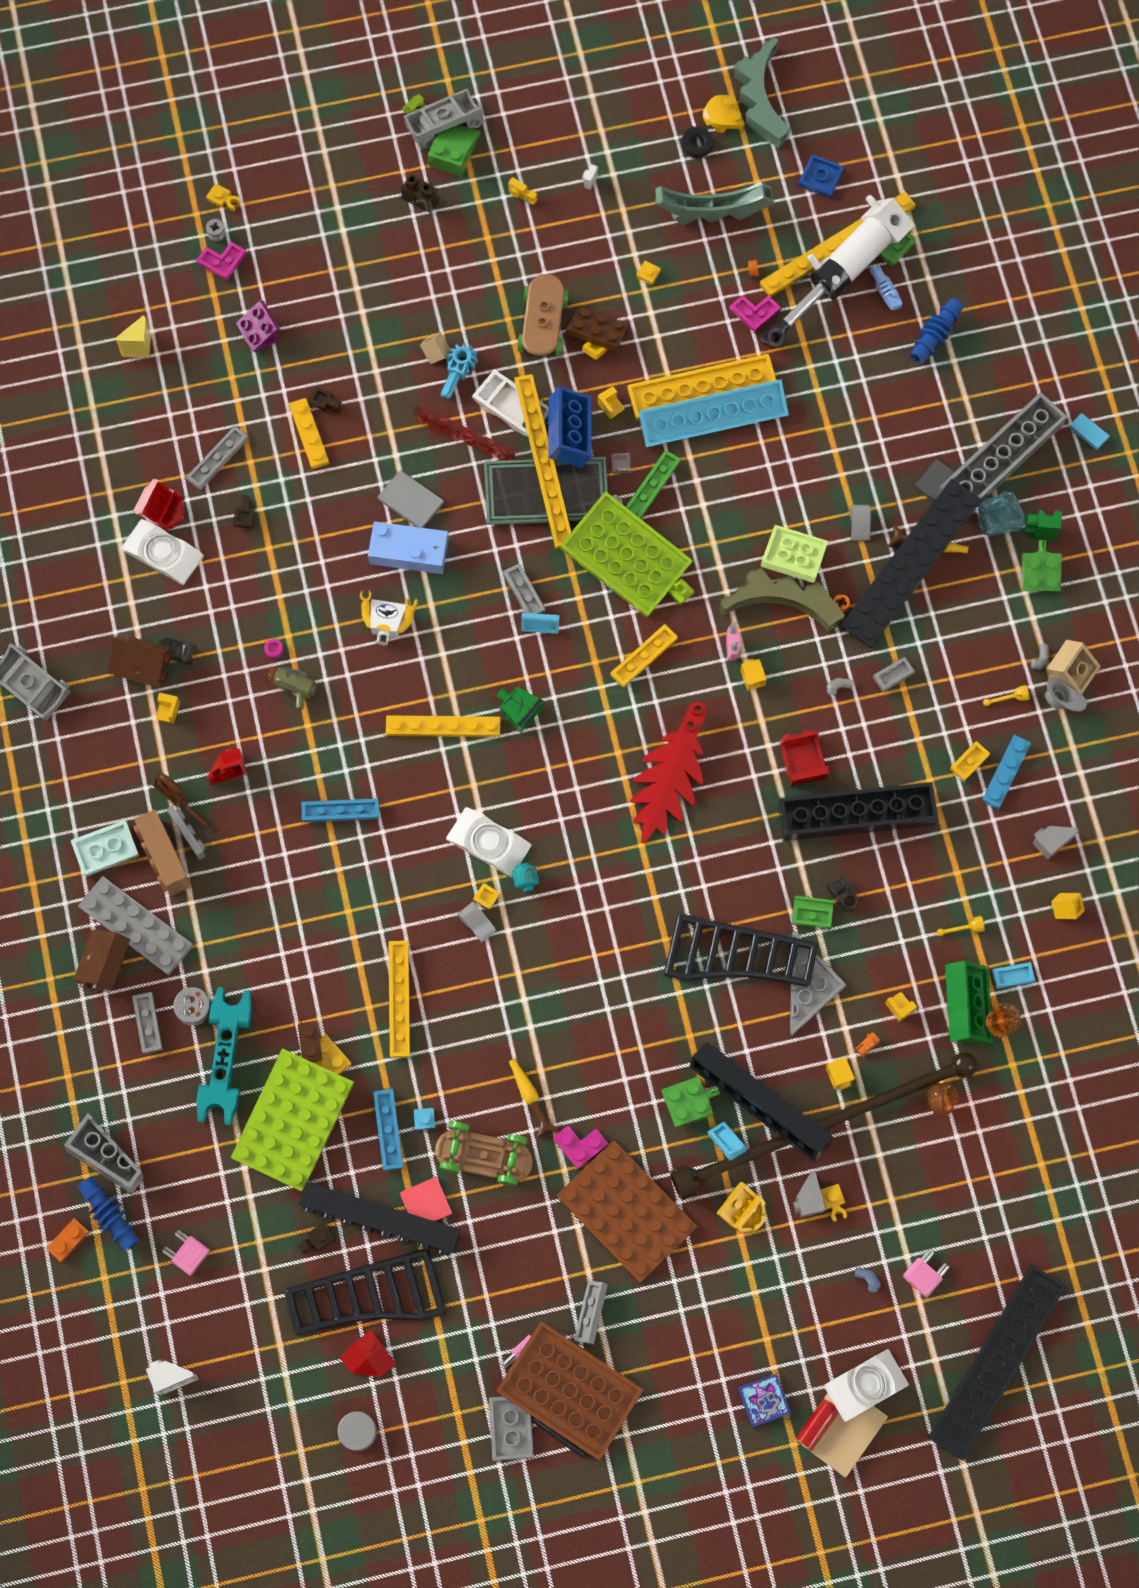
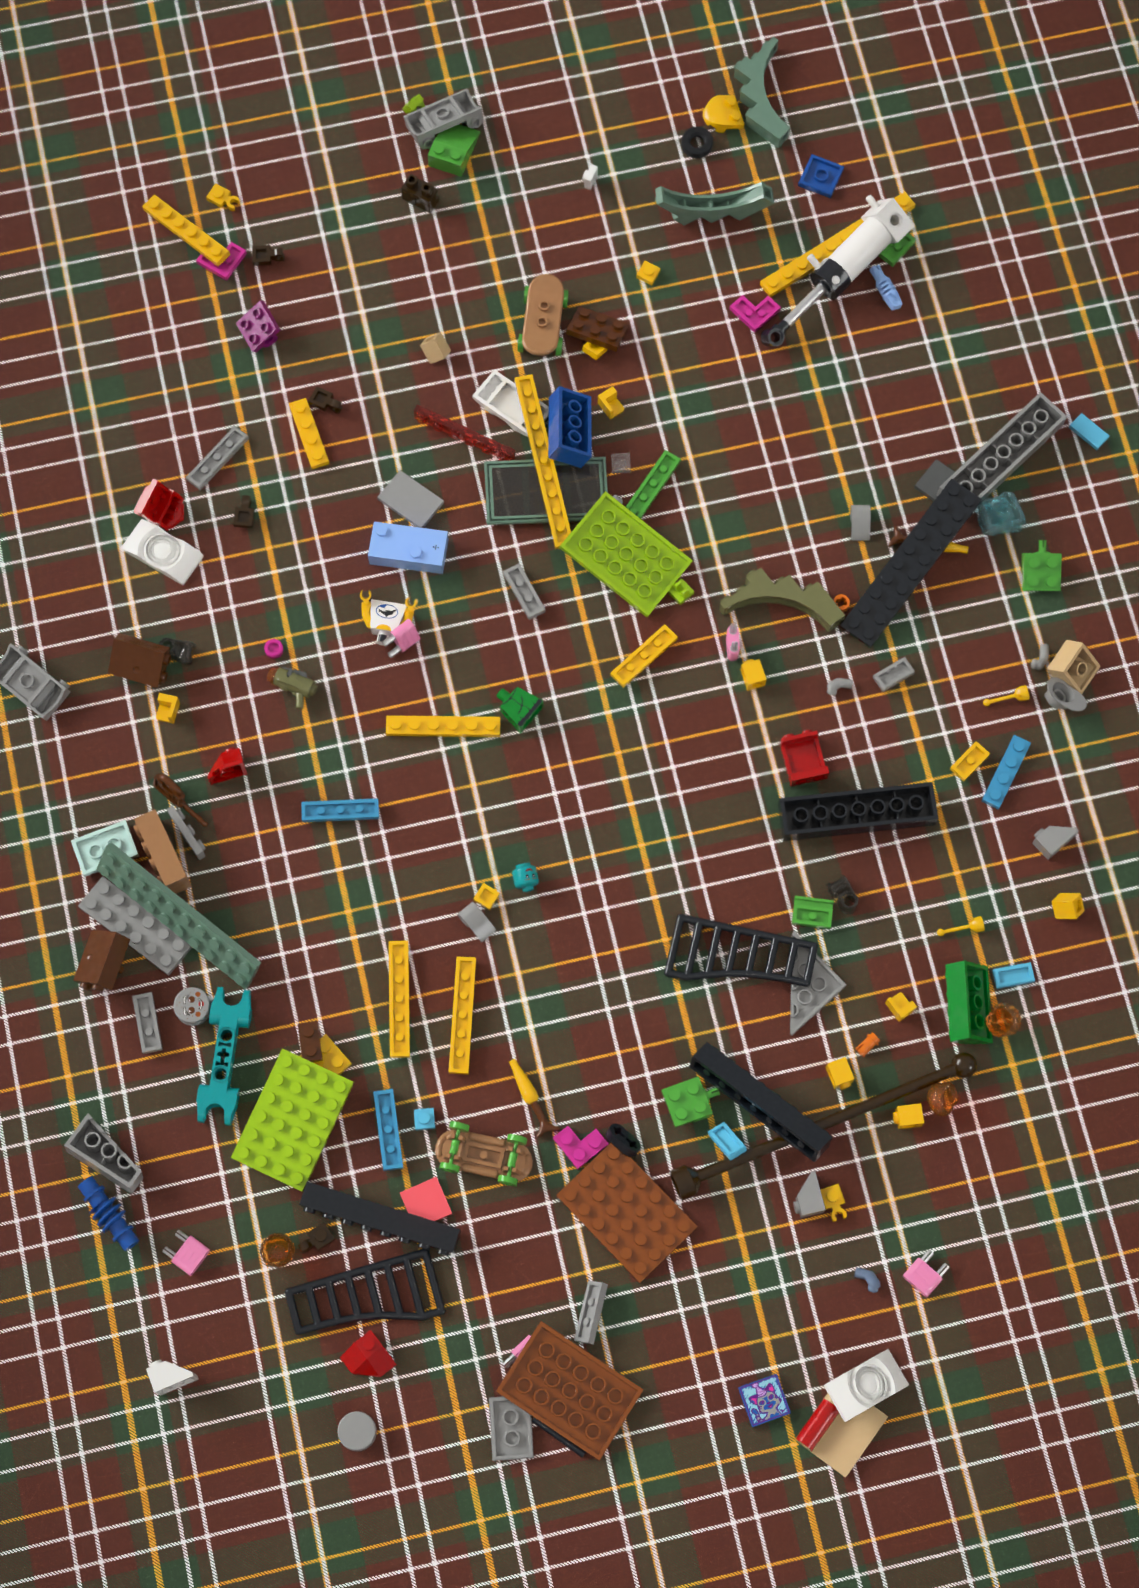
orange plate [46,1218,90,1263] -> none
light yellow slope [116,316,151,358] -> none
light grey wheel [206,219,225,242] -> none
medium azure gear [441,343,478,399] -> none
white slope [446,807,532,878] -> none
yellow plate [508,177,538,205] -> none
medium azure tile [521,613,559,634] -> none
yellow plate [627,354,776,421] -> none
red plant [630,702,707,844] -> none
medium azure plate [638,379,789,447] -> none
yellow slope [716,1182,767,1232] -> none
orange axle [748,260,759,277] -> none
yellowish green plate [761,525,828,583] -> none
blue piece [910,298,964,364] -> none
black plate [927,1264,1066,1461] -> none
green hips [1024,510,1062,543] -> none
none -> sand green plate [96,842,261,989]
none -> yellow plate [142,195,230,266]
none -> dark brown plate [252,245,284,266]
none -> clear orange hair [260,1233,295,1268]
none -> bright pink piece [382,619,420,658]
none -> yellow plate [449,956,476,1075]
none -> black beam [606,1124,641,1157]
none -> yellow brick [893,1103,924,1129]

